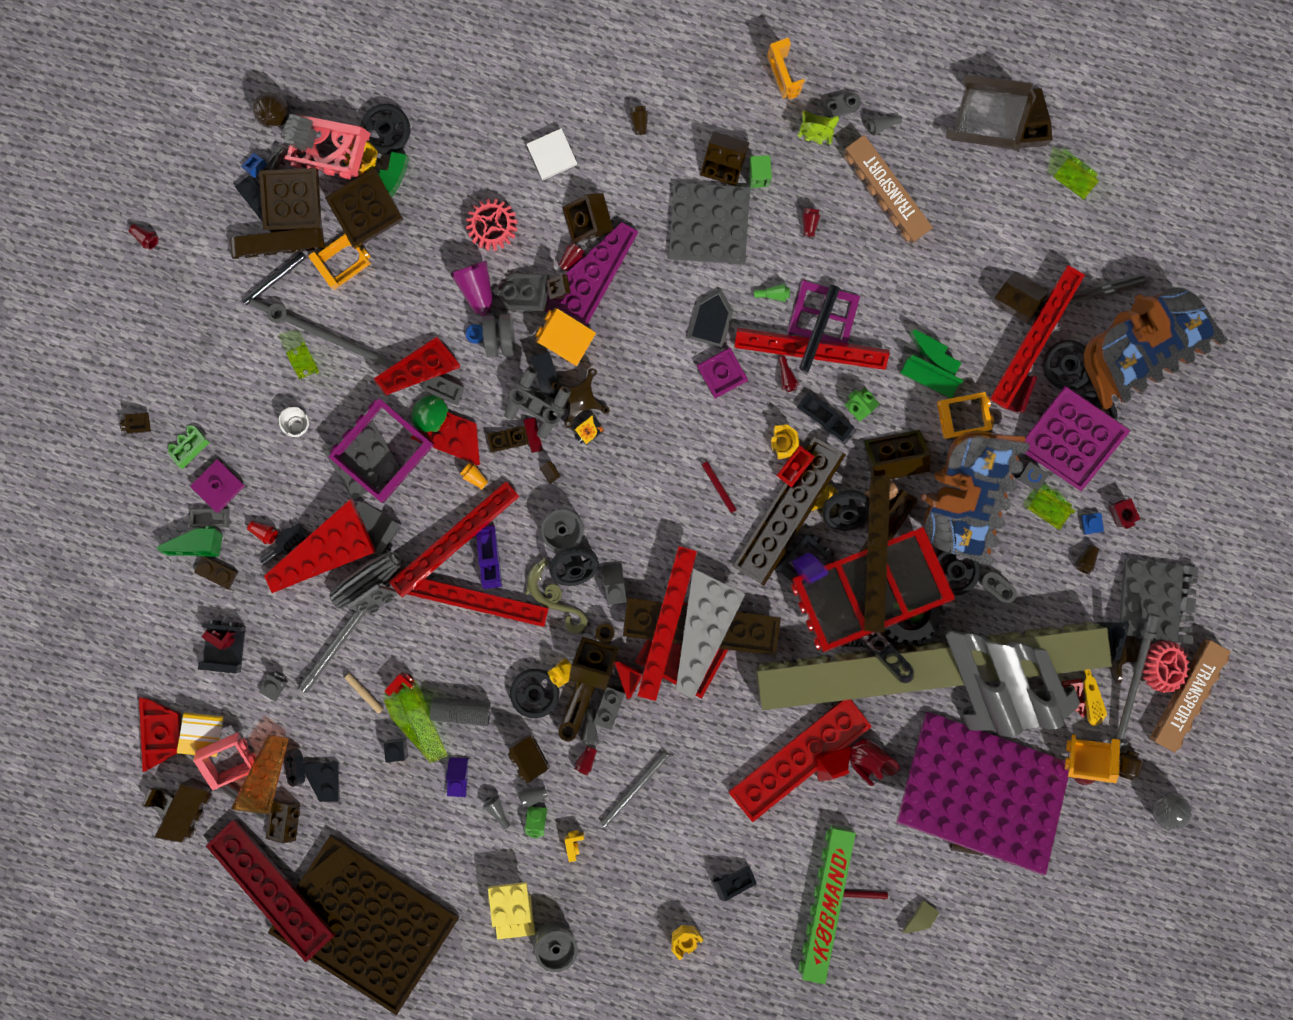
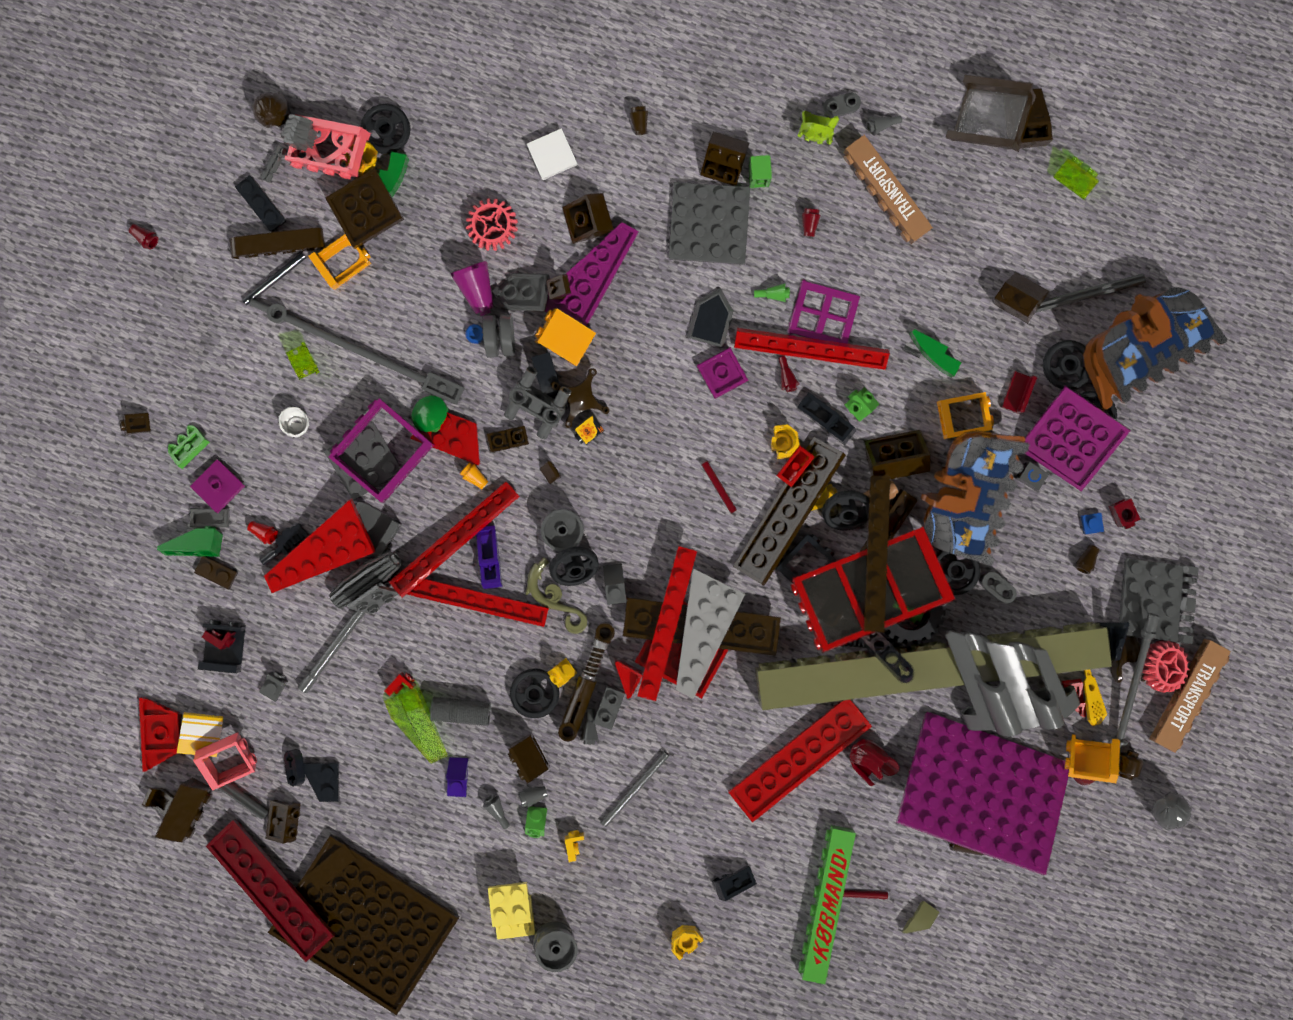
clear orange wing [231,734,289,814] -> none
blue plate [241,153,267,178] -> none
dark brown plate [259,168,322,230] -> none
tan piece [345,673,384,714] -> none
red wing [374,337,460,395] -> none
black brick [384,738,408,763] -> none
dark red sticker [524,418,543,453] -> none
dark red cone [558,242,584,272] -> none
dark brown slope [569,636,619,690] -> none
dark red cone [574,746,597,776] -> none
light orange panel [767,38,805,99] -> none
dark purple slope [791,553,828,583] -> none
black axle [799,284,840,372] -> none
red slope [817,746,851,782] -> none
green panel [900,355,963,399] -> none
red plate [989,265,1085,409] -> none
clear neon green bracket [1027,489,1075,530] -> none

